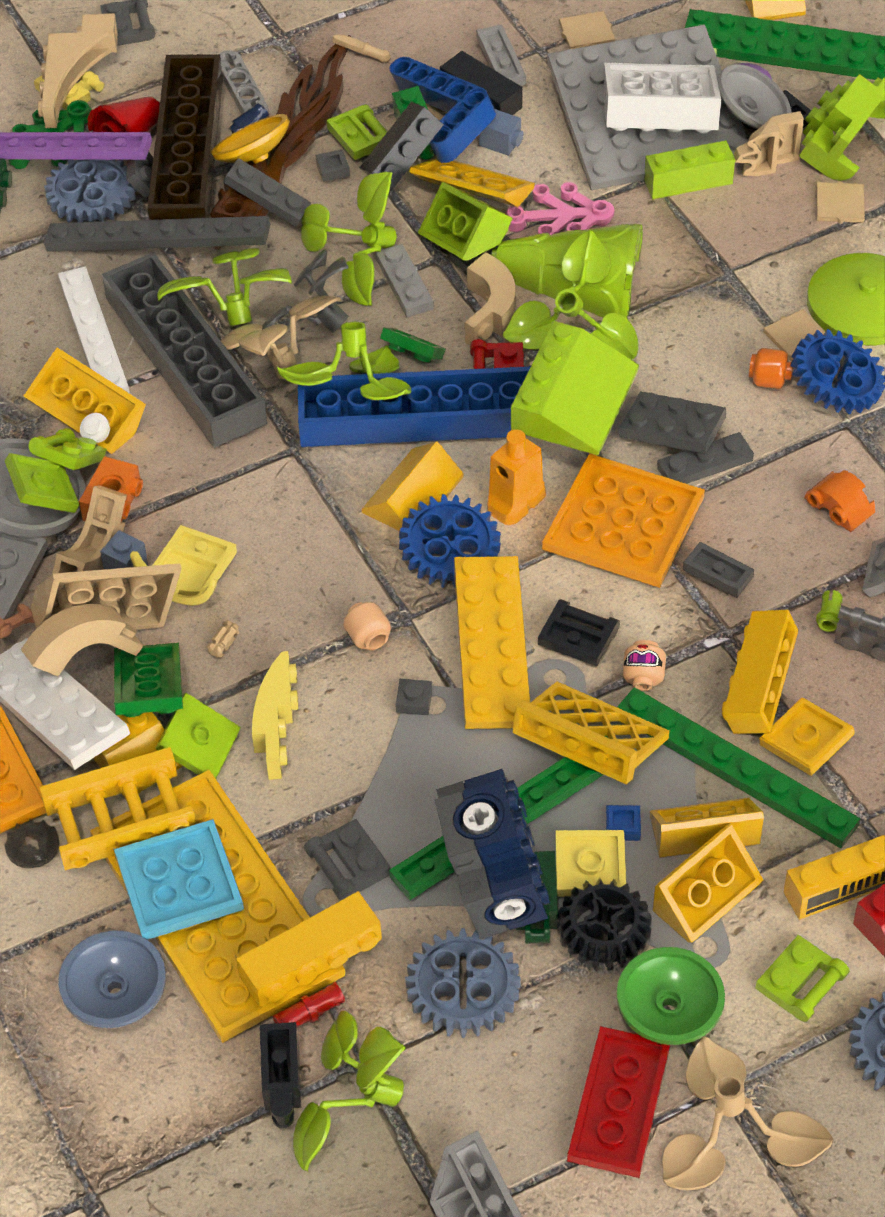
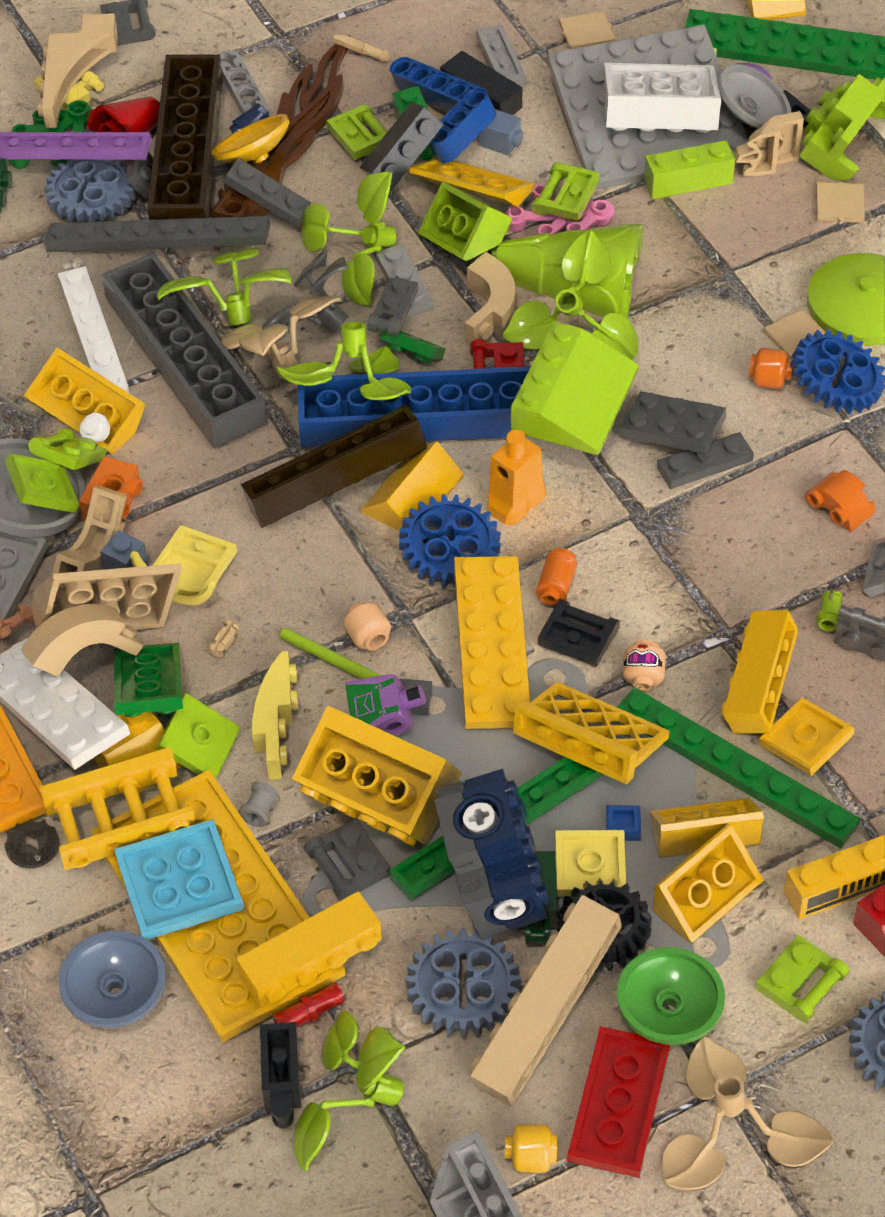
dark grey plate [316,149,350,181] -> none
light orange plate [542,453,705,588] -> none
dark grey plate [683,542,754,598] -> none
none -> light grey bush [238,782,280,827]
none -> dark brown brick [241,405,427,528]
none -> lime bar [280,627,382,679]
none -> yellow brick [292,705,462,847]
none -> torso [345,674,426,736]
none -> dark grey plate [367,277,418,336]
none -> tan brick [470,895,622,1107]
none -> yellow head [505,1123,557,1173]
none -> lime plate [531,162,600,221]
none -> orange head [536,548,577,606]

